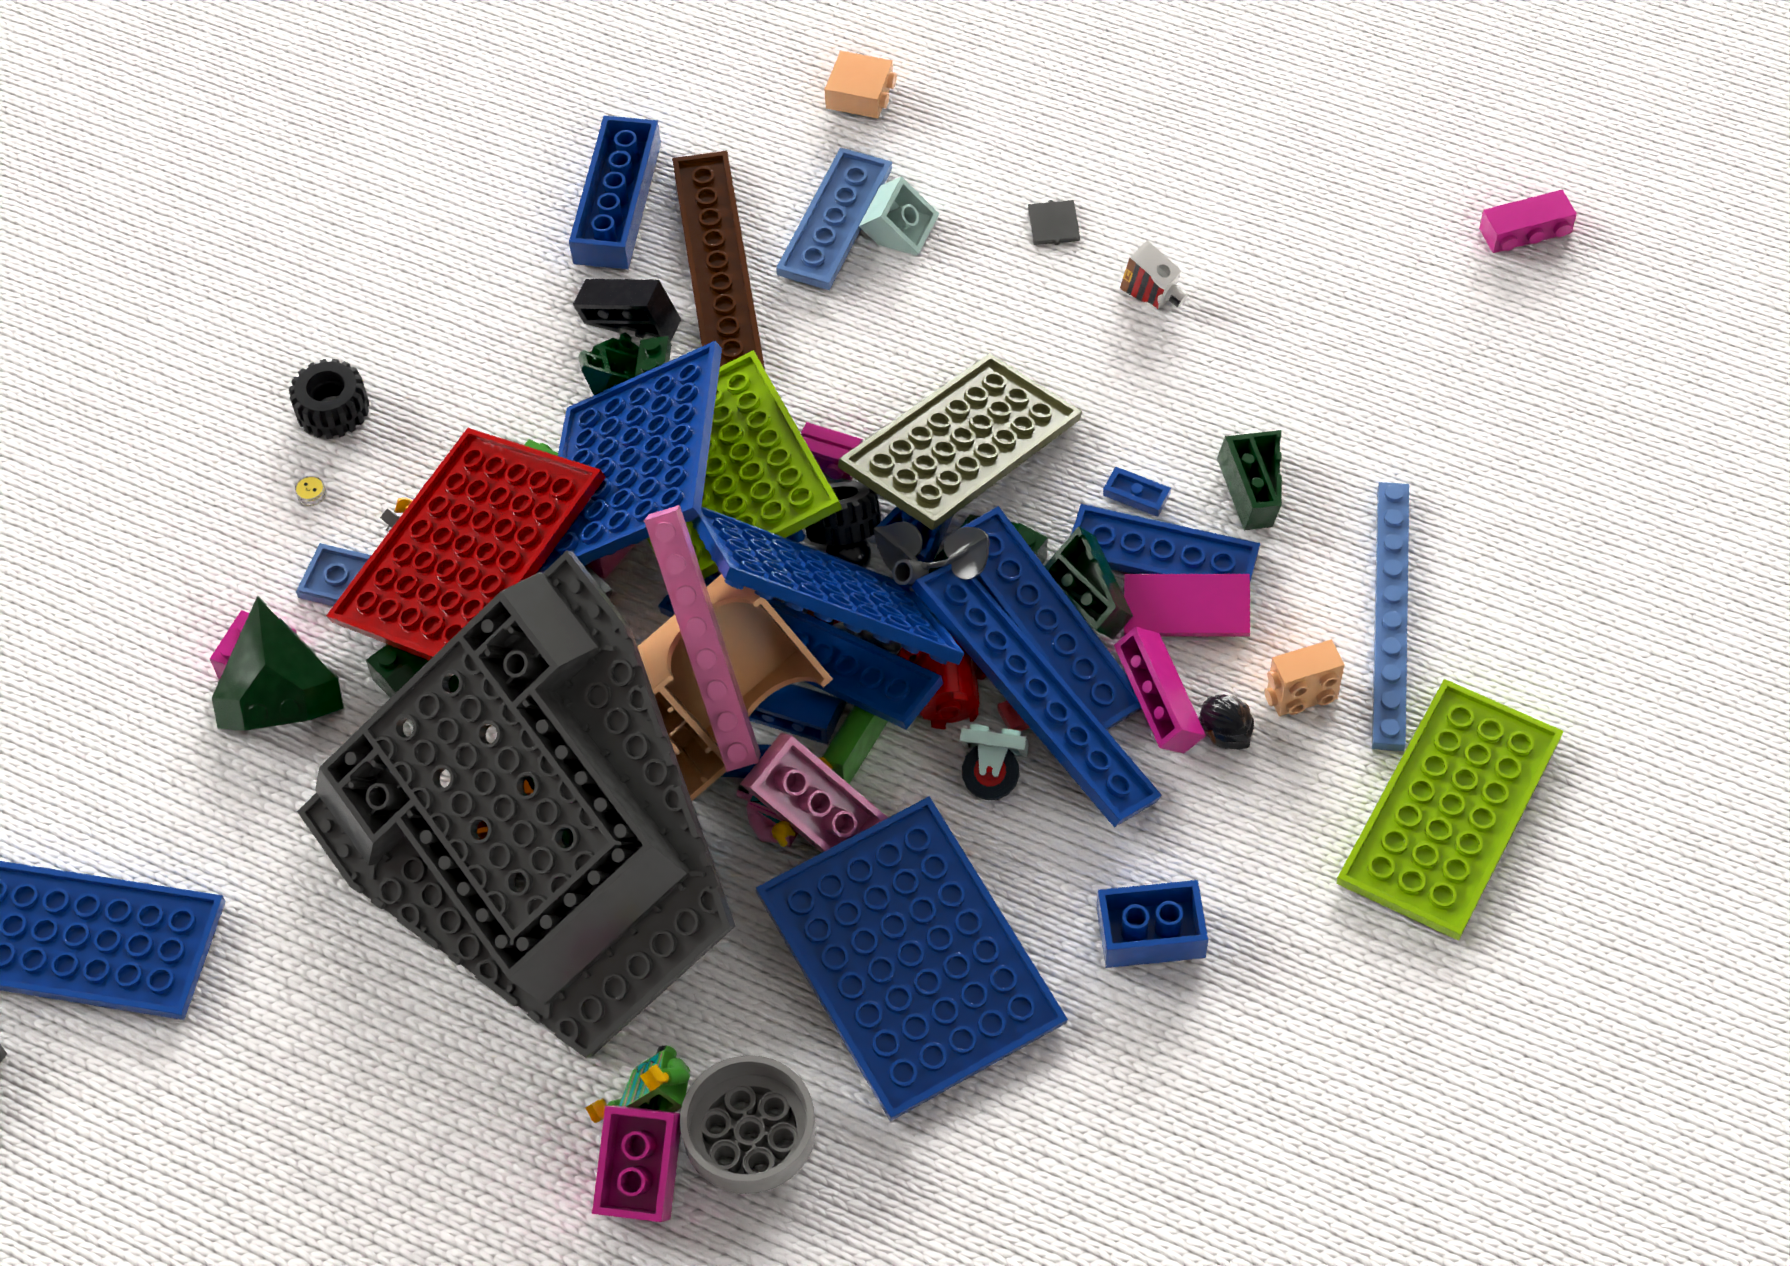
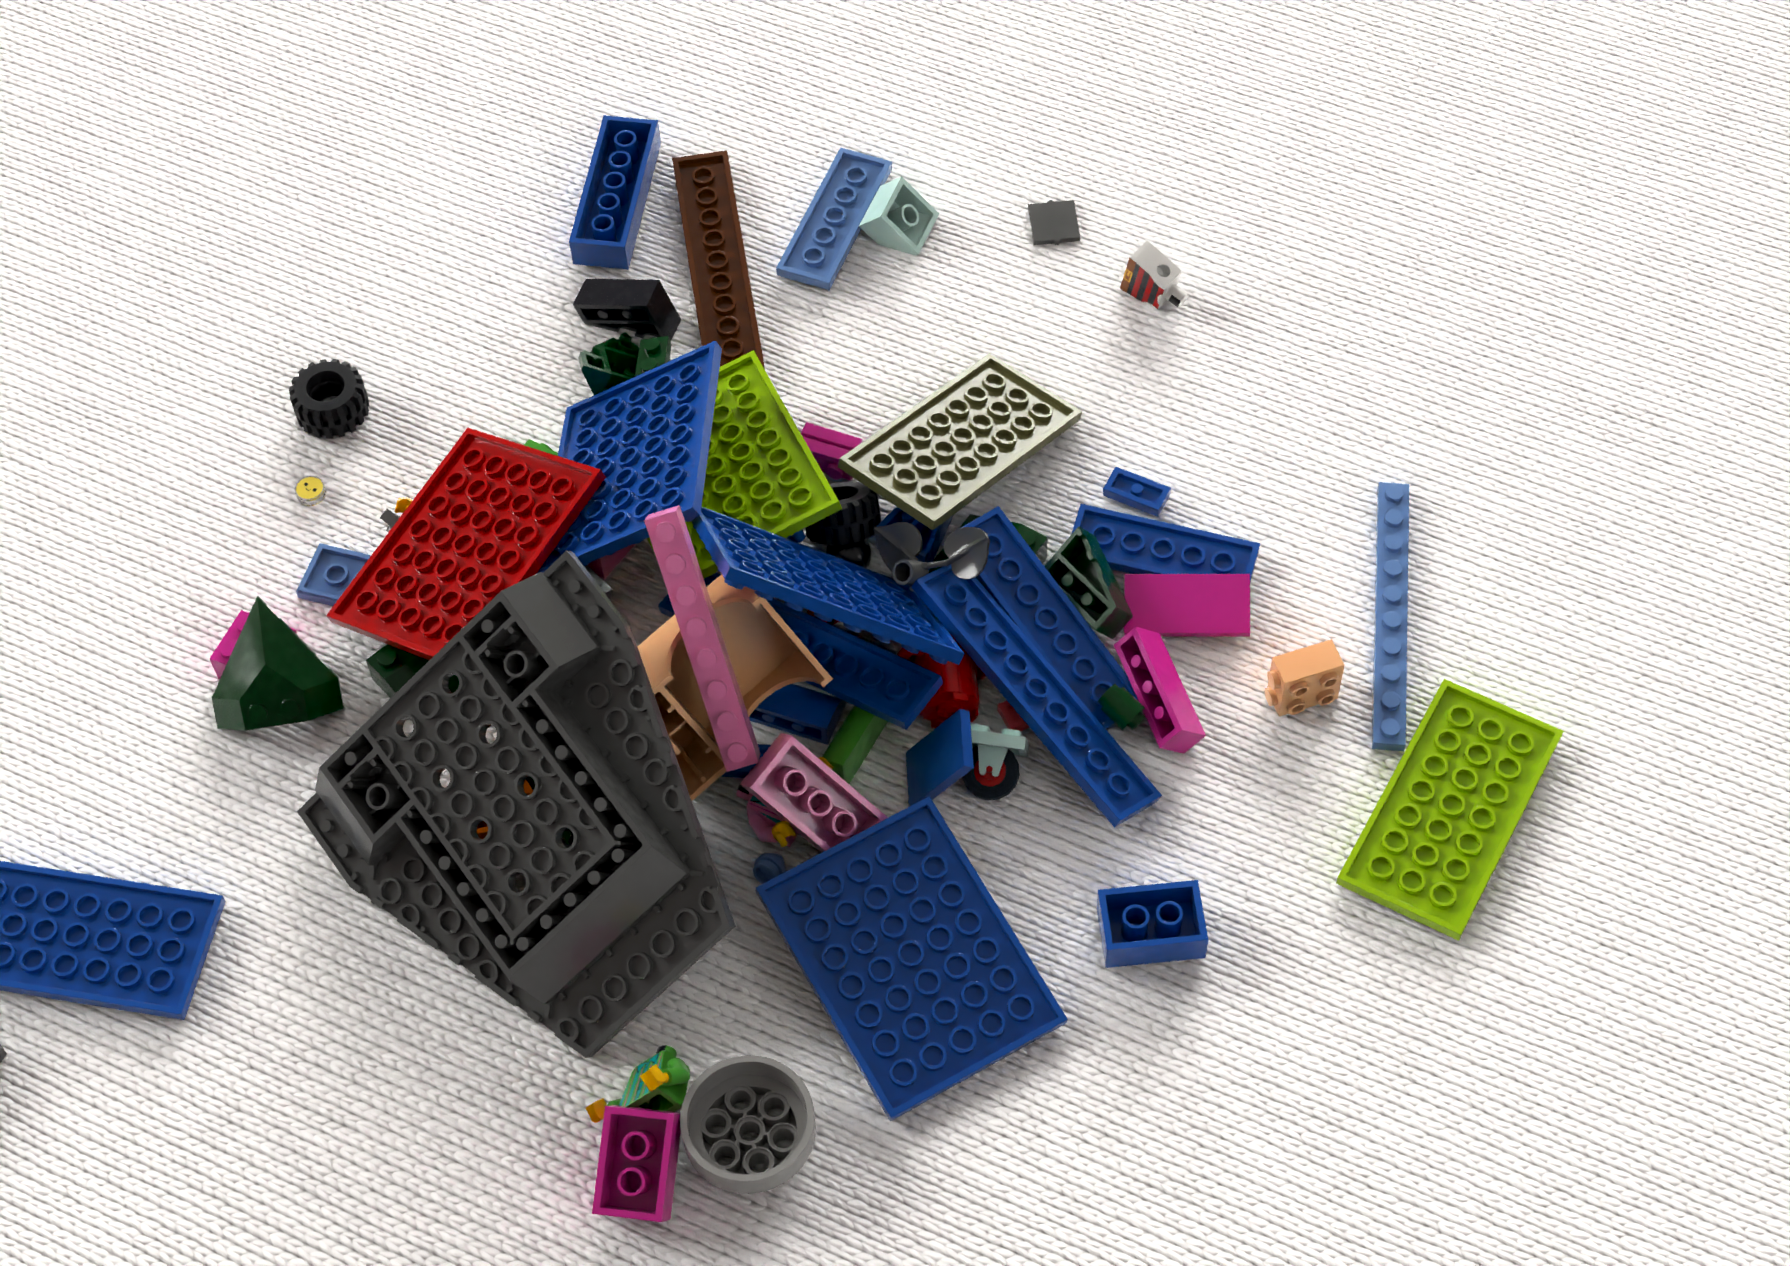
light nougat brick [824,50,897,119] -> none
black hair [1198,694,1254,750] -> none
dark green wedge [1217,430,1282,531] -> none
dark pink brick [1479,189,1577,253] -> none
none -> medium blue plate [753,852,786,884]
none -> blue tile [906,709,974,807]
none -> dark green brick [1098,683,1145,731]

